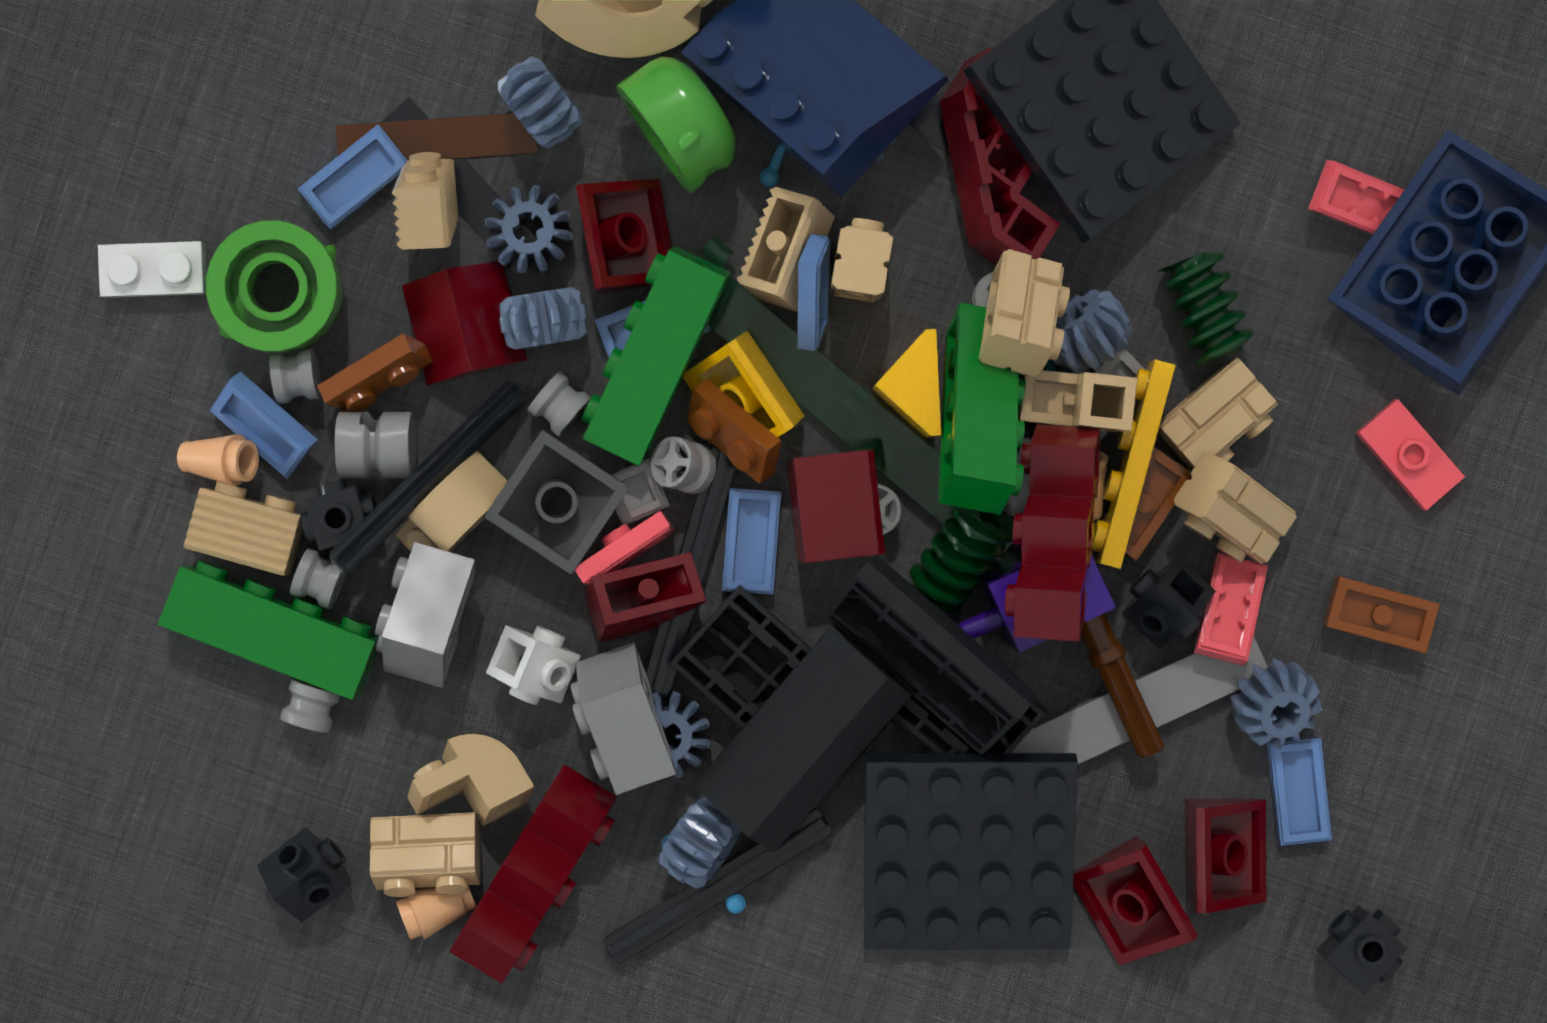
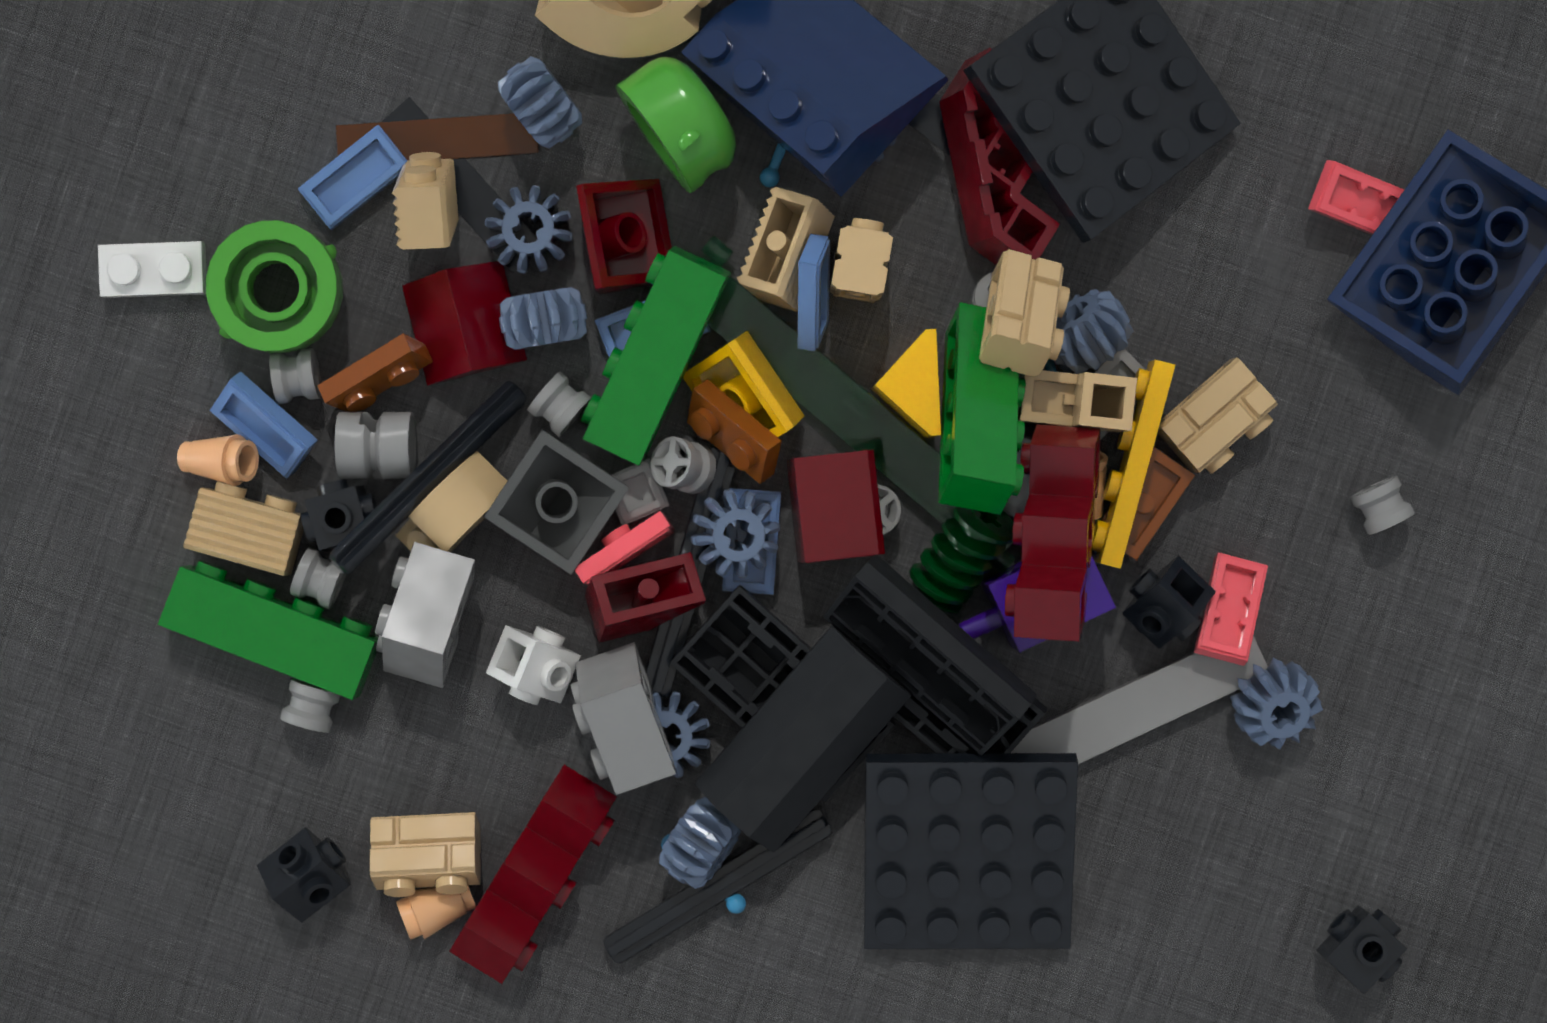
tan brick [407,734,535,826] -> none
dark red slope [1073,836,1198,965] -> none
reddish brown axle [1081,613,1164,758] -> none
dark green piece [1158,252,1254,367] -> none
tan brick [1173,452,1297,564] -> none
dark red slope [1185,799,1267,914] -> none
medium blue tile [1267,736,1332,846] -> none
dark orange plate [1322,576,1440,653] -> none
coral plate [1356,399,1465,511] -> none
none -> sand blue gear [691,489,780,578]
none -> light grey wheel [1350,475,1416,535]

